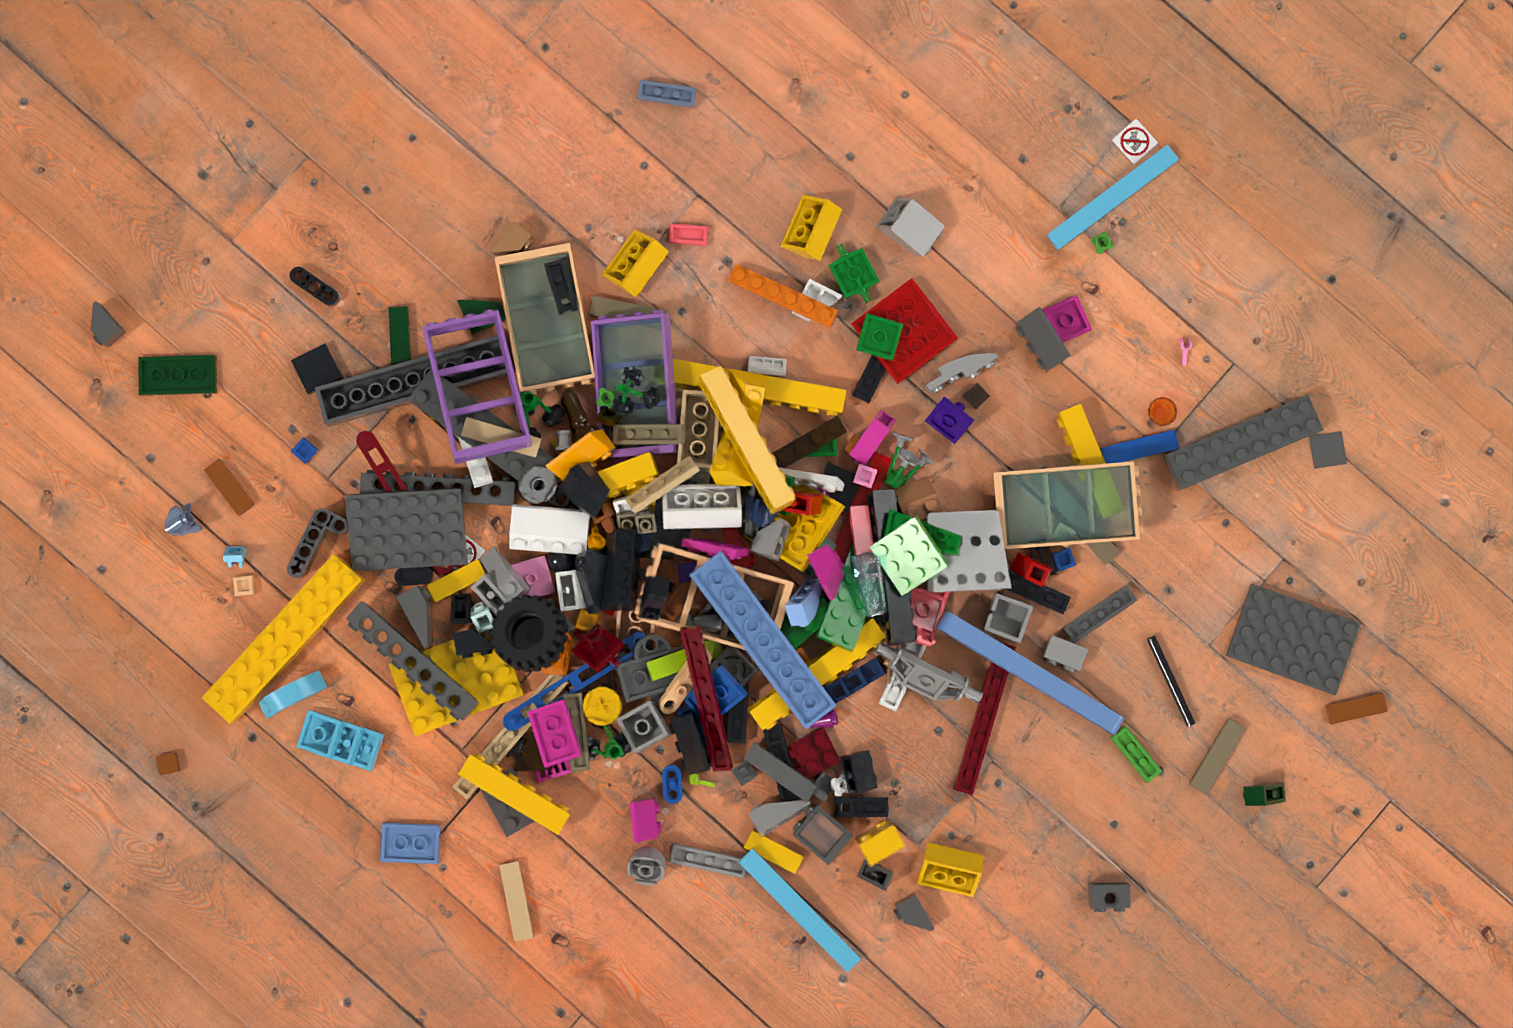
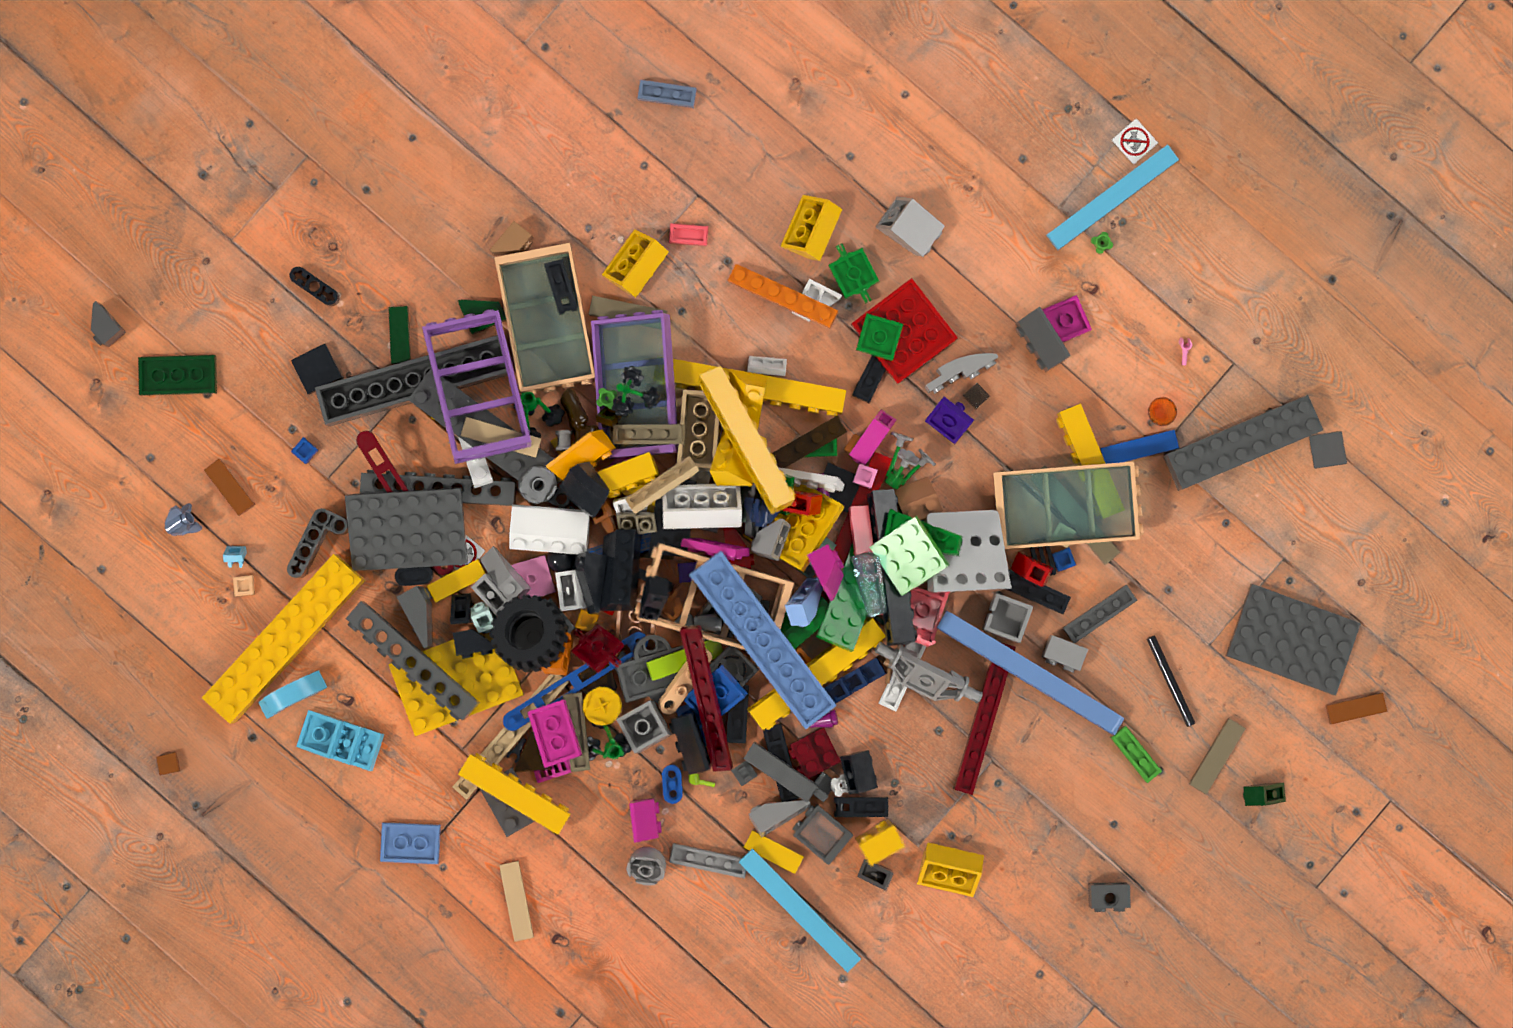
light orange plate [587,519,606,552] -> none
dark grey slope [893,893,934,931] -> none

